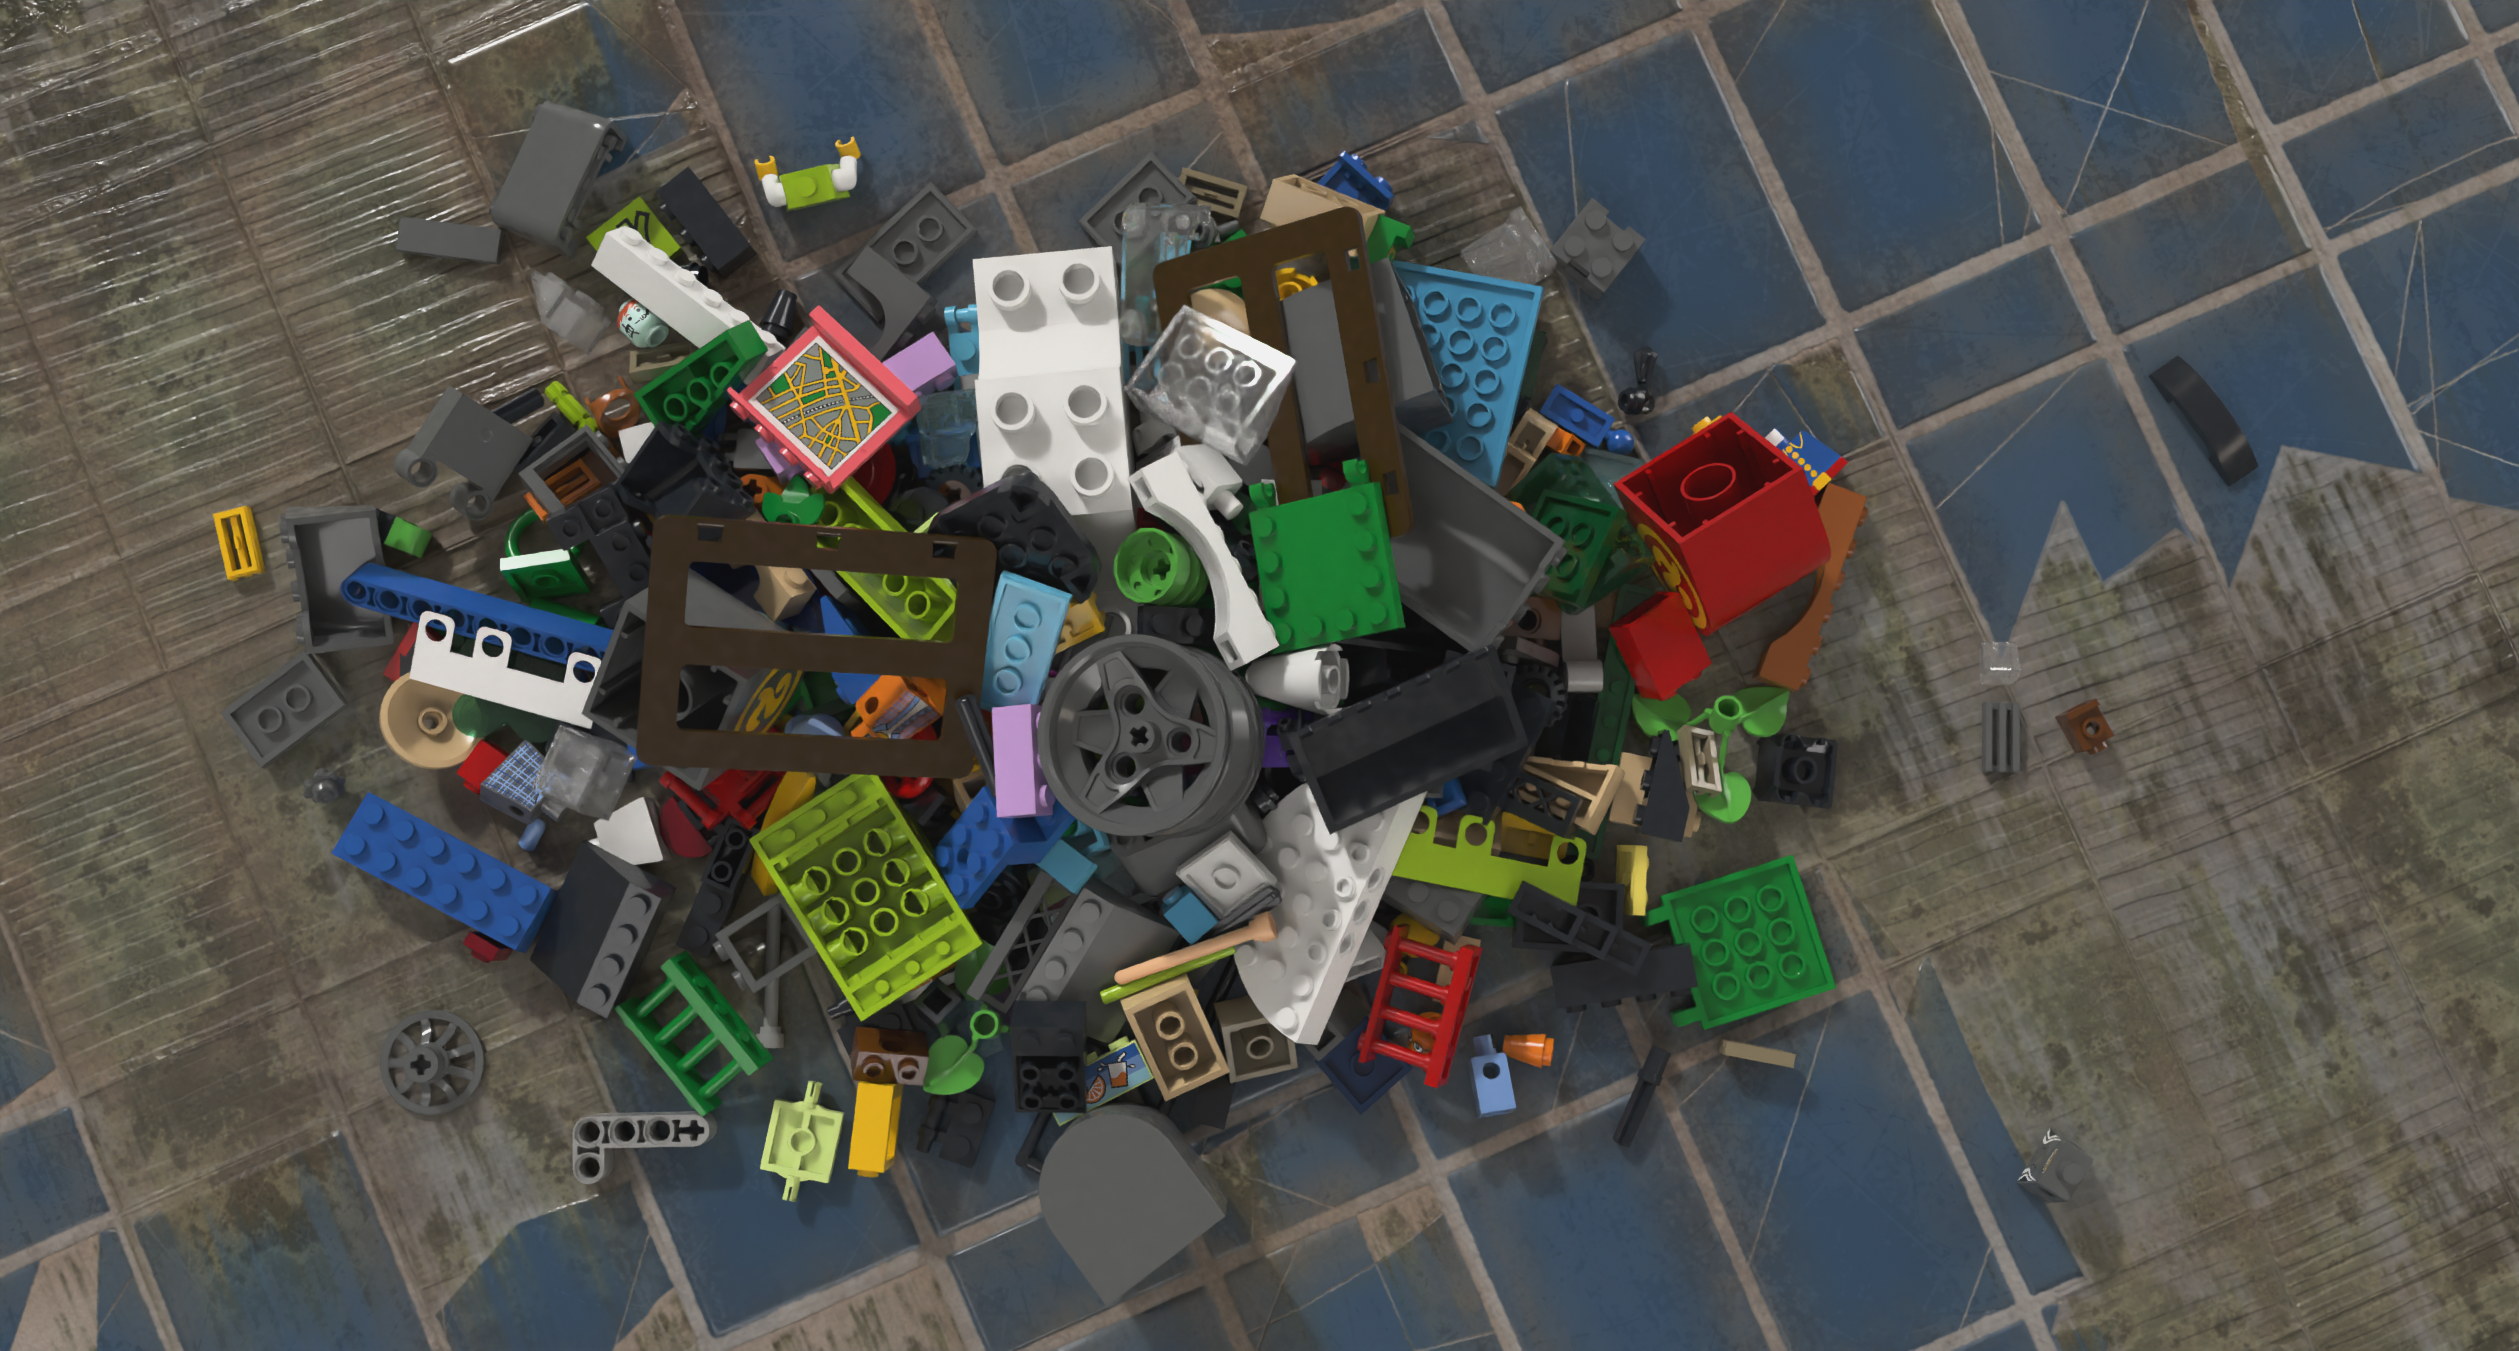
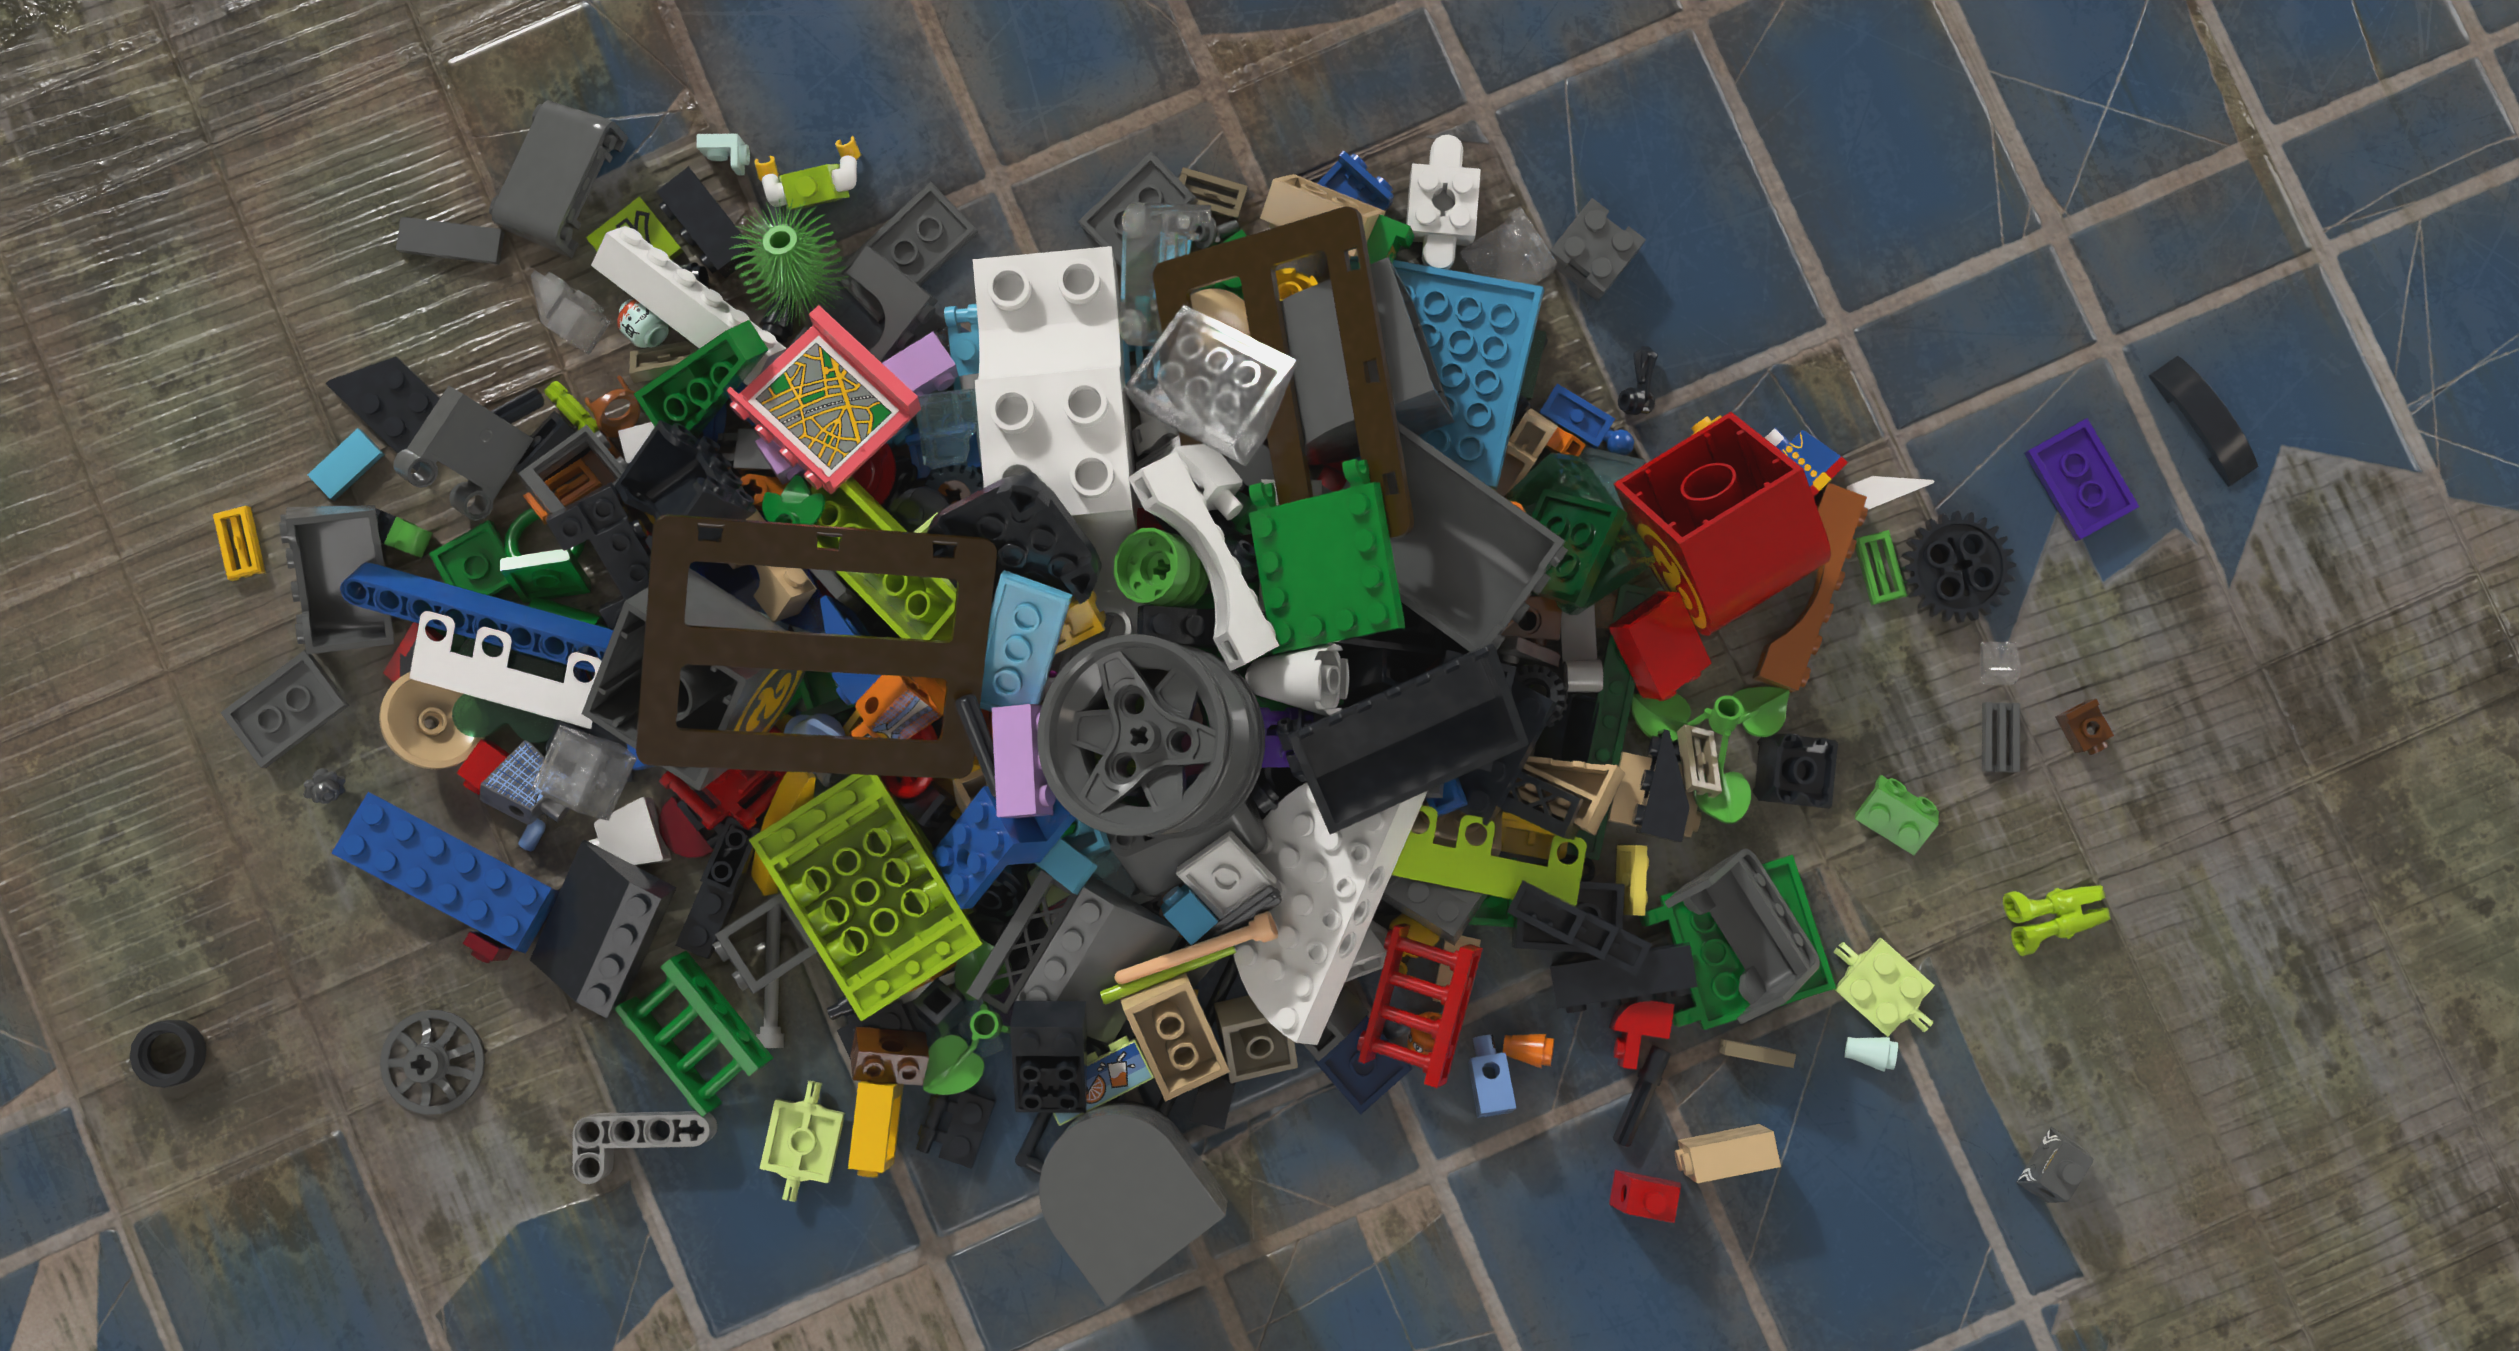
none -> black tyre [129,1020,207,1088]
none -> medium azure tile [307,428,385,501]
none -> black wing [326,356,441,471]
none -> green plate [429,520,512,597]
none -> light aqua bracket [697,134,750,175]
none -> bright green piece [729,199,849,326]
none -> white brick [1406,135,1481,270]
none -> red brick [1609,1000,1675,1070]
none -> red torso [1609,1170,1681,1223]
none -> dark grey windscreen [1665,849,1820,1024]
none -> tan brick [1675,1124,1781,1183]
none -> yellowish green plate [1834,938,1935,1037]
none -> light aqua cone [1844,1037,1898,1072]
none -> white sticker [1847,476,1934,510]
none -> bright green tile [1855,530,1907,606]
none -> bright green bracket [1855,775,1939,855]
none -> black gear [1900,511,2016,623]
none -> lime piece [2003,885,2111,956]
none -> dark purple plate [2024,418,2140,541]

